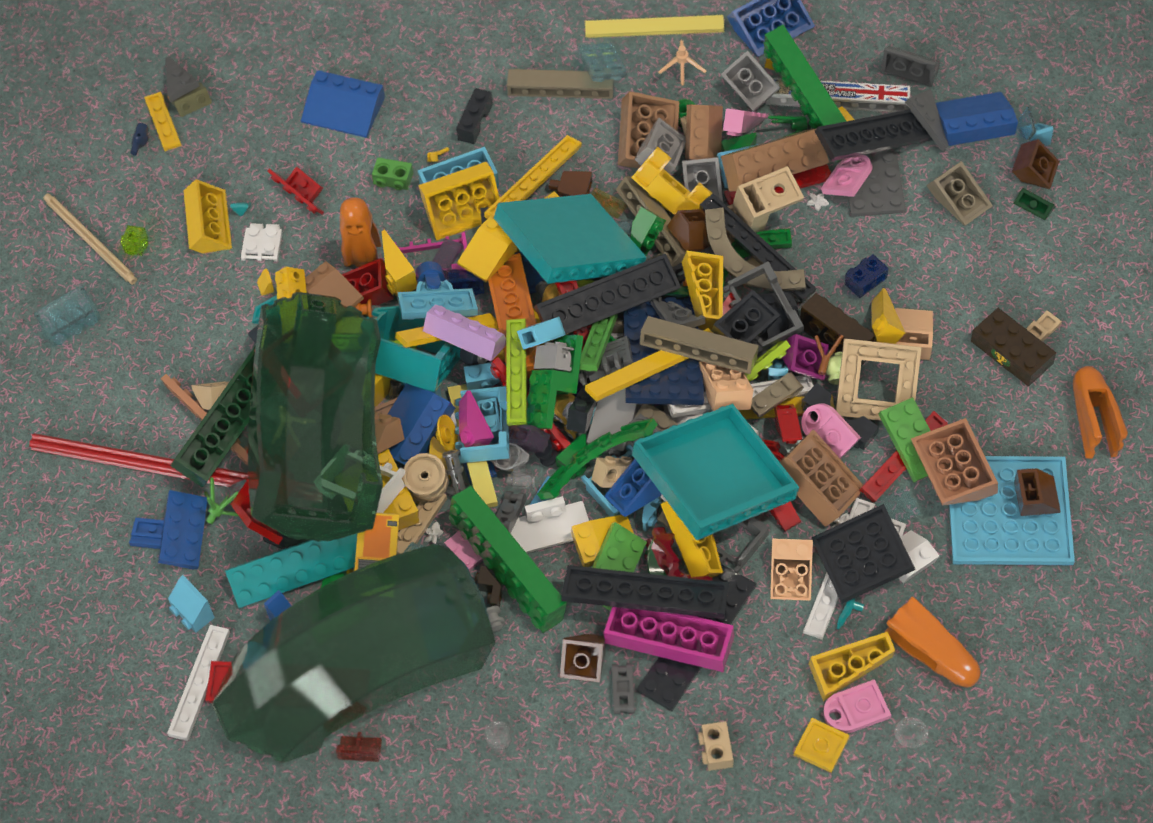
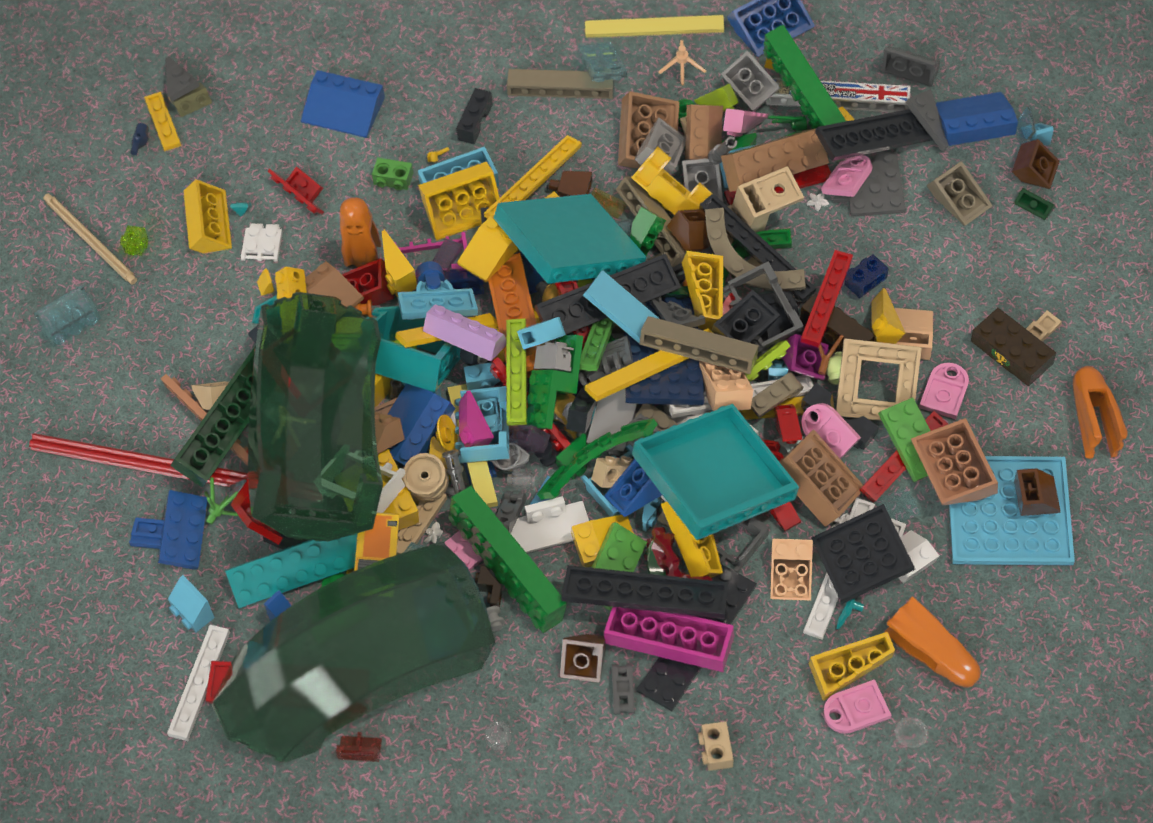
yellow plate [794,718,850,773] -> none
none -> medium azure tile [583,270,659,344]
none -> lime slope [694,83,739,113]
none -> dark grey pin [708,137,737,165]
none -> red plate [801,250,853,347]
none -> bright pink plate [919,363,969,419]

